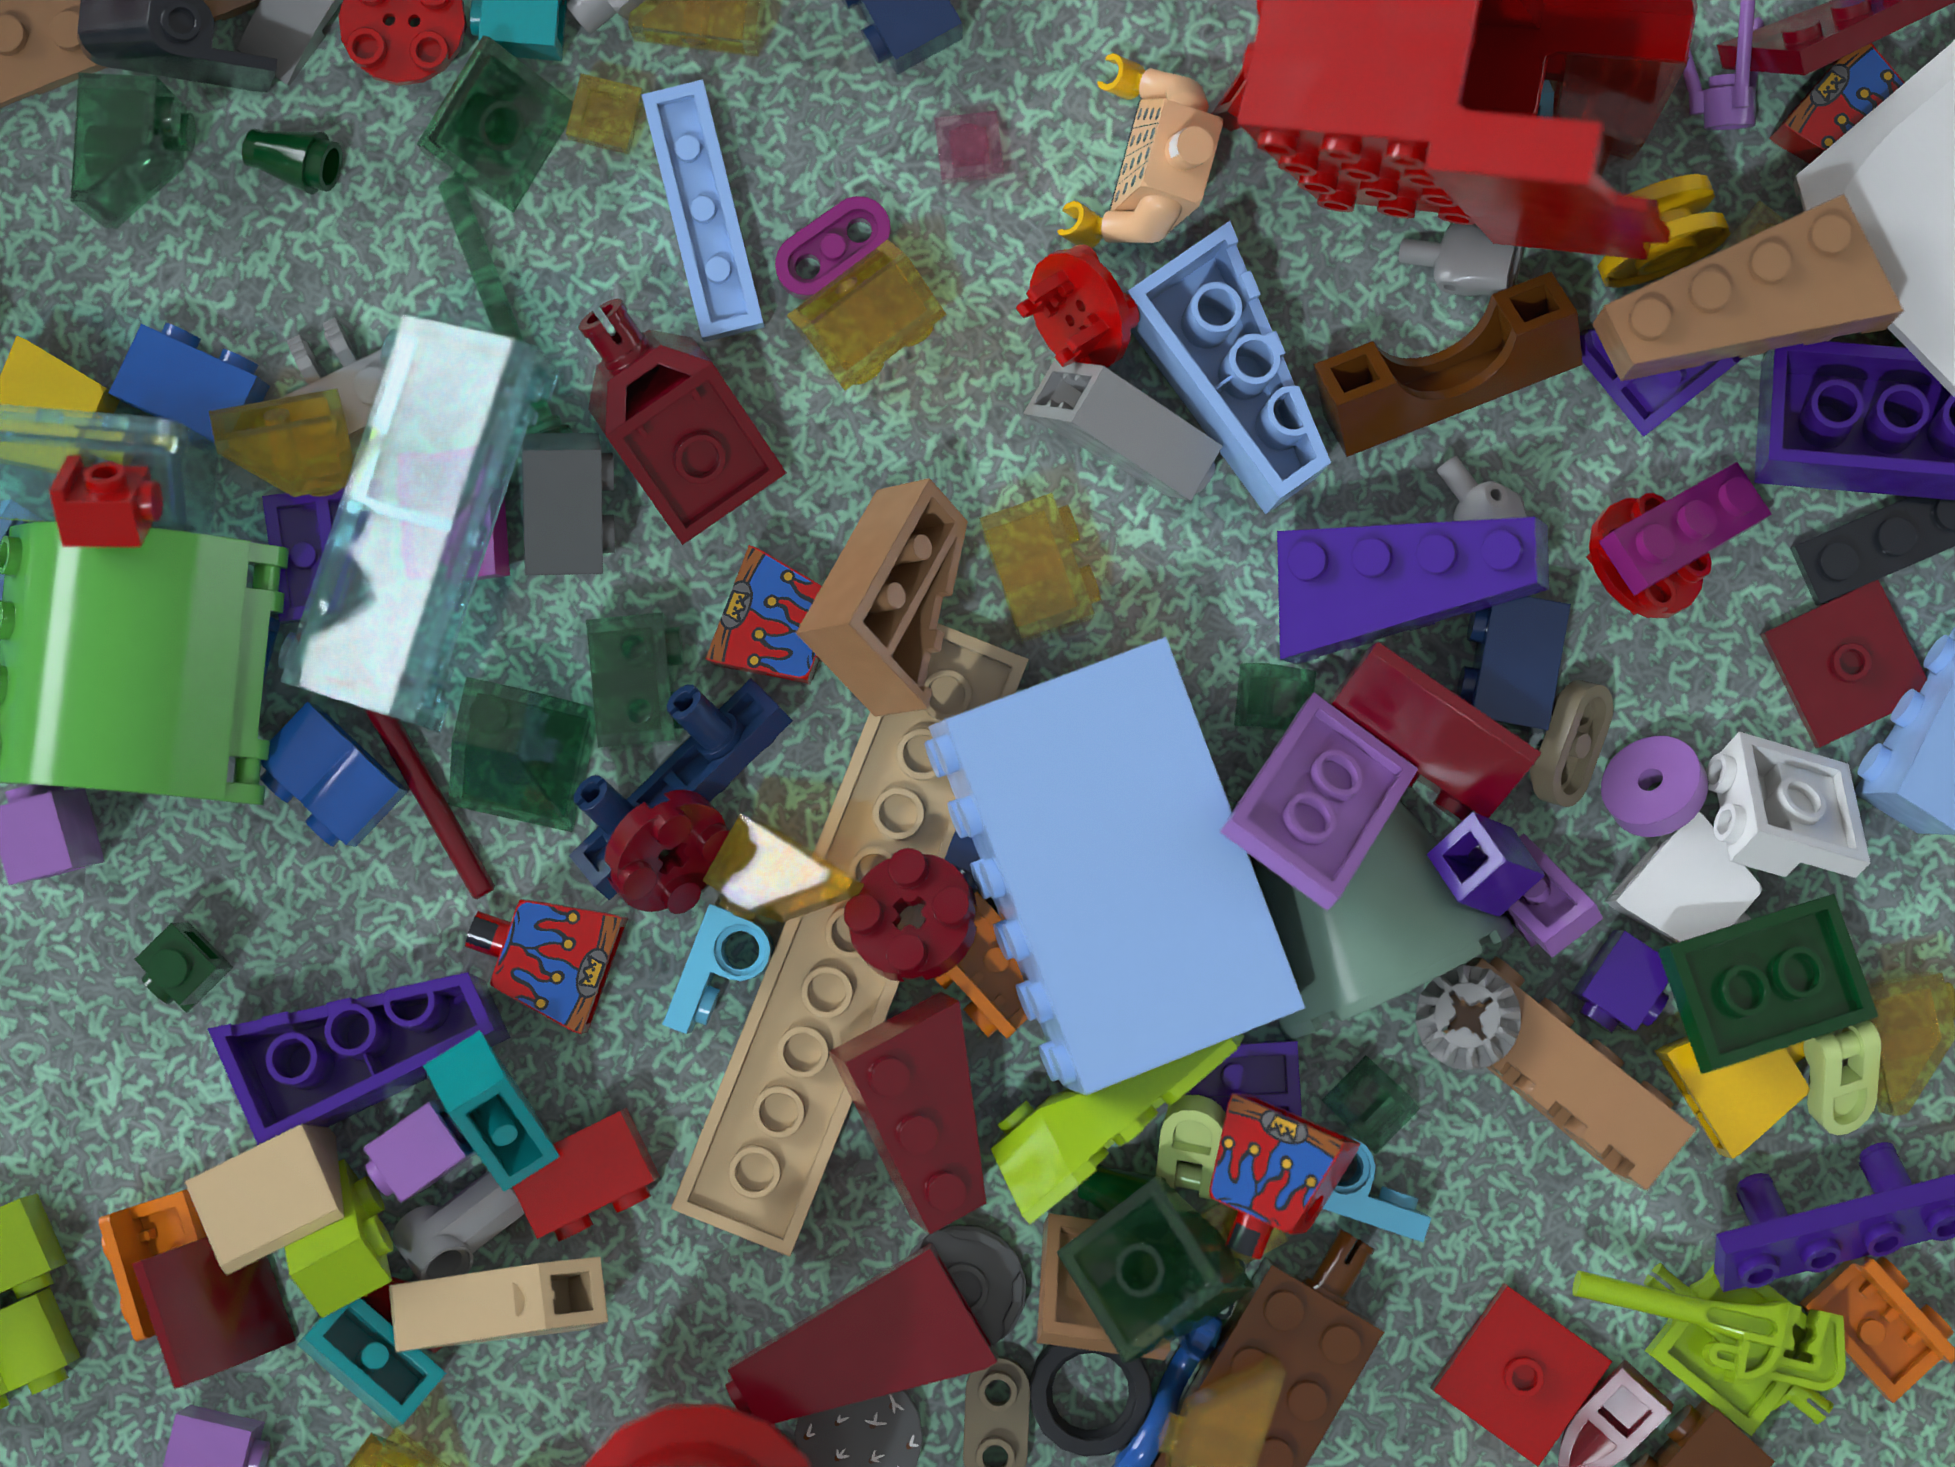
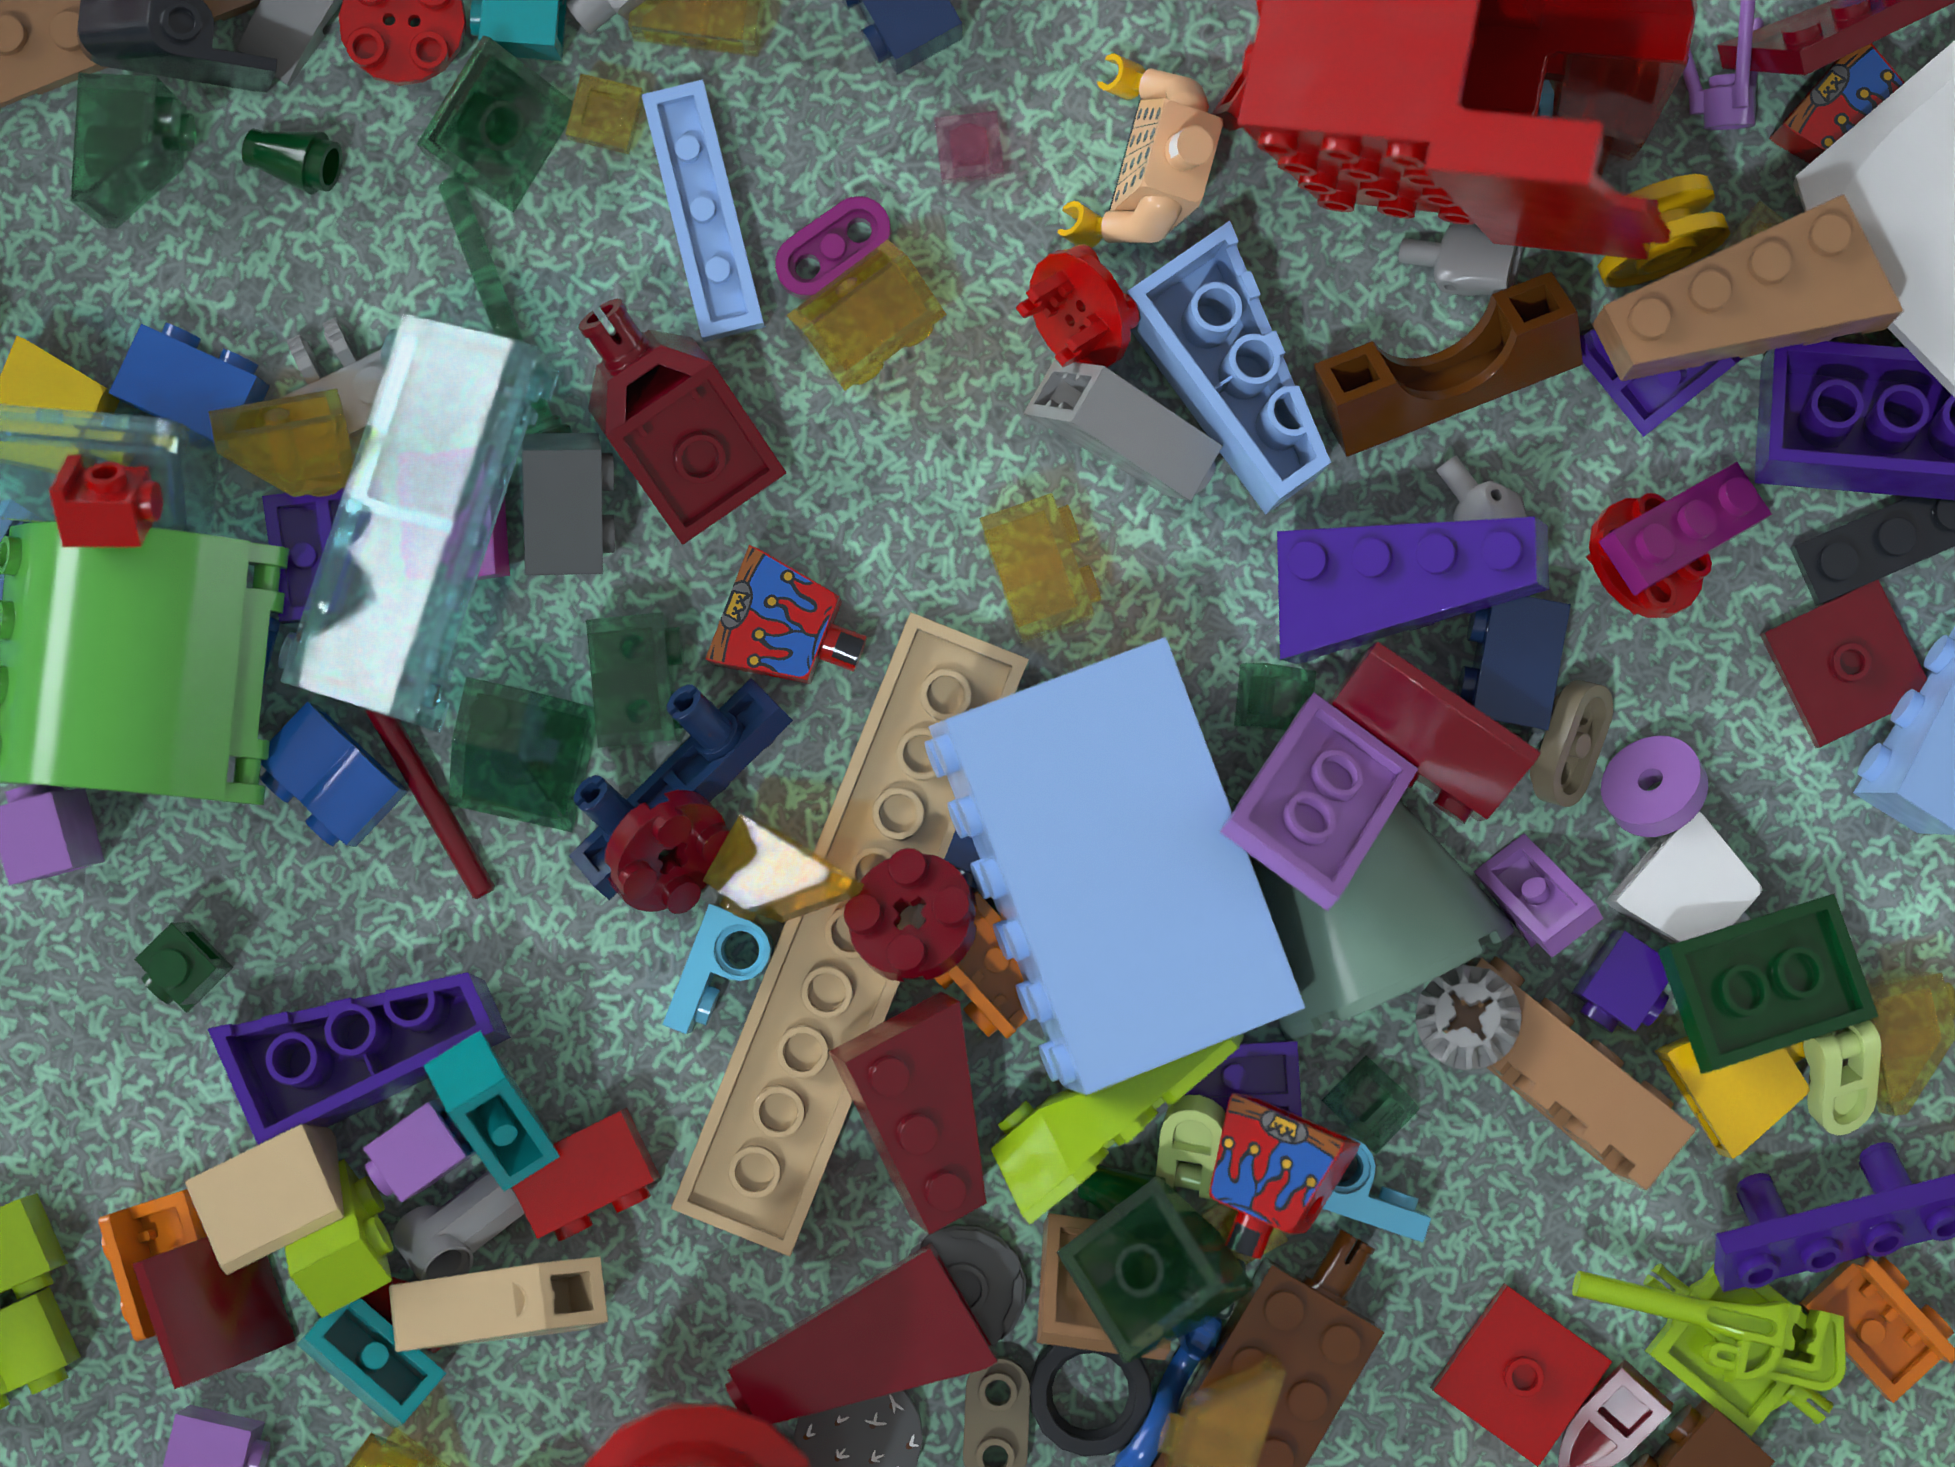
torso [465,899,628,1034] -> none
medium nougat wedge [796,478,968,717] -> none
dark purple brick [1426,812,1545,917] -> none
white plate [1706,732,1870,878] -> none

